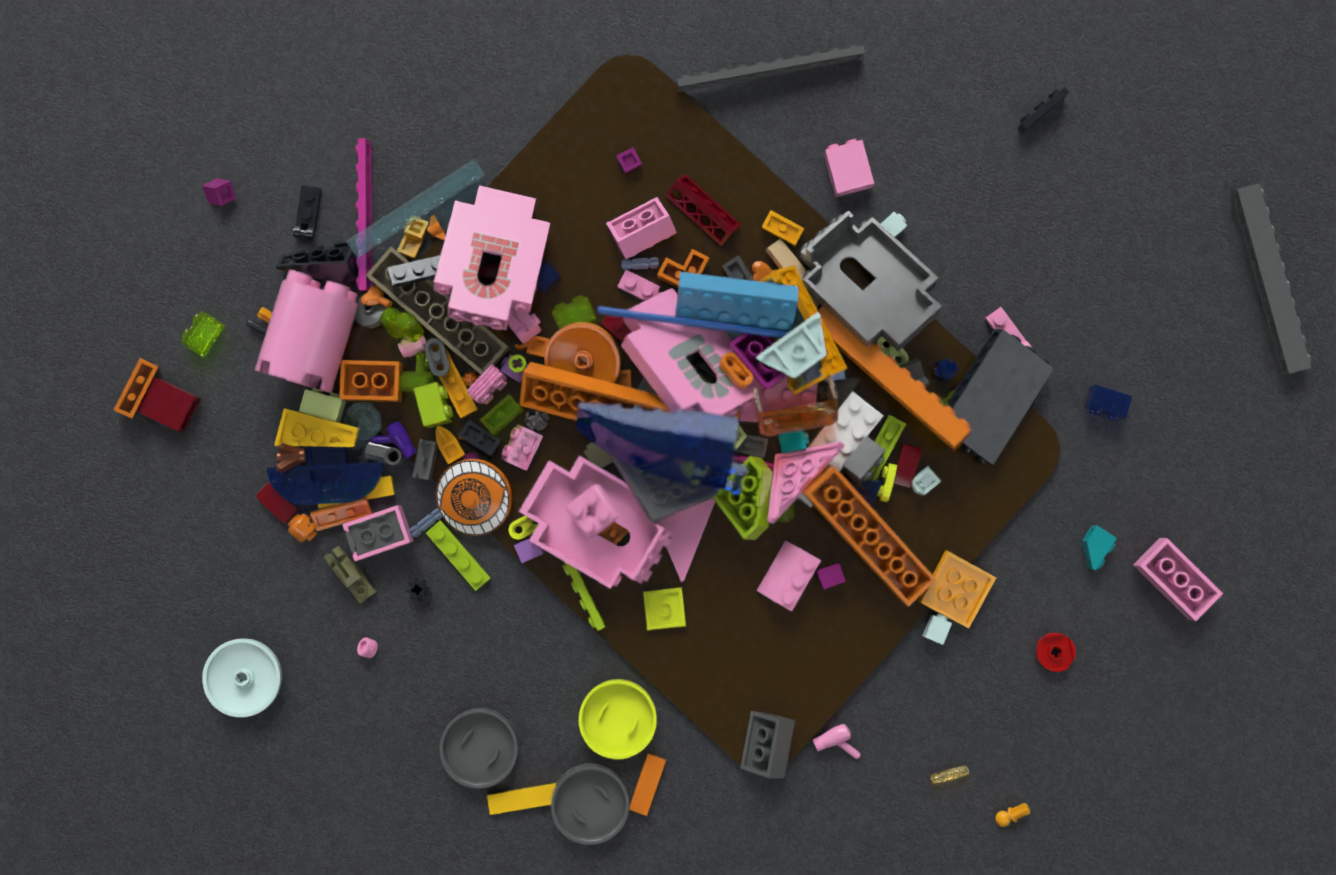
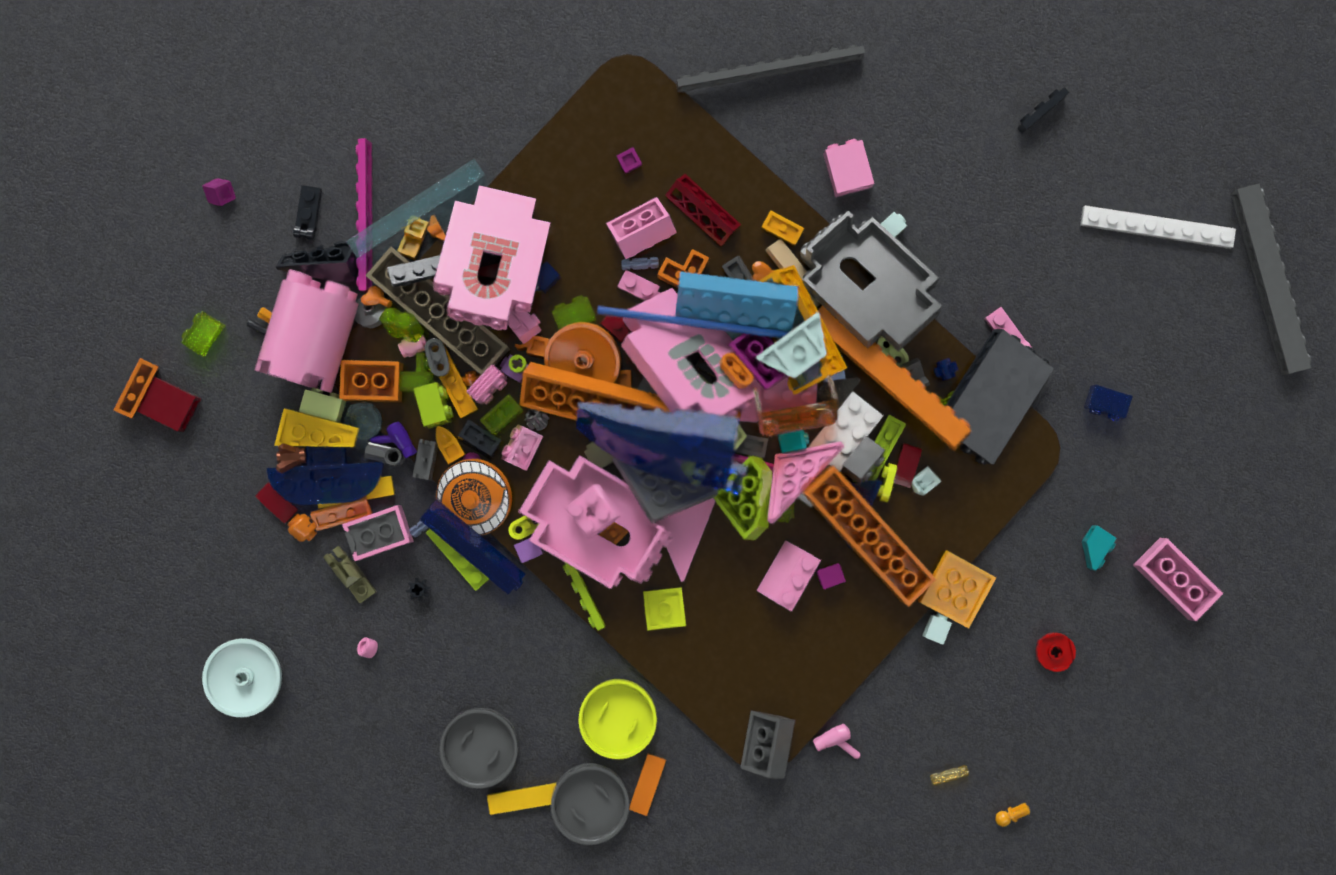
none -> clear blue brick [419,499,525,594]
none -> white plate [1080,206,1236,249]

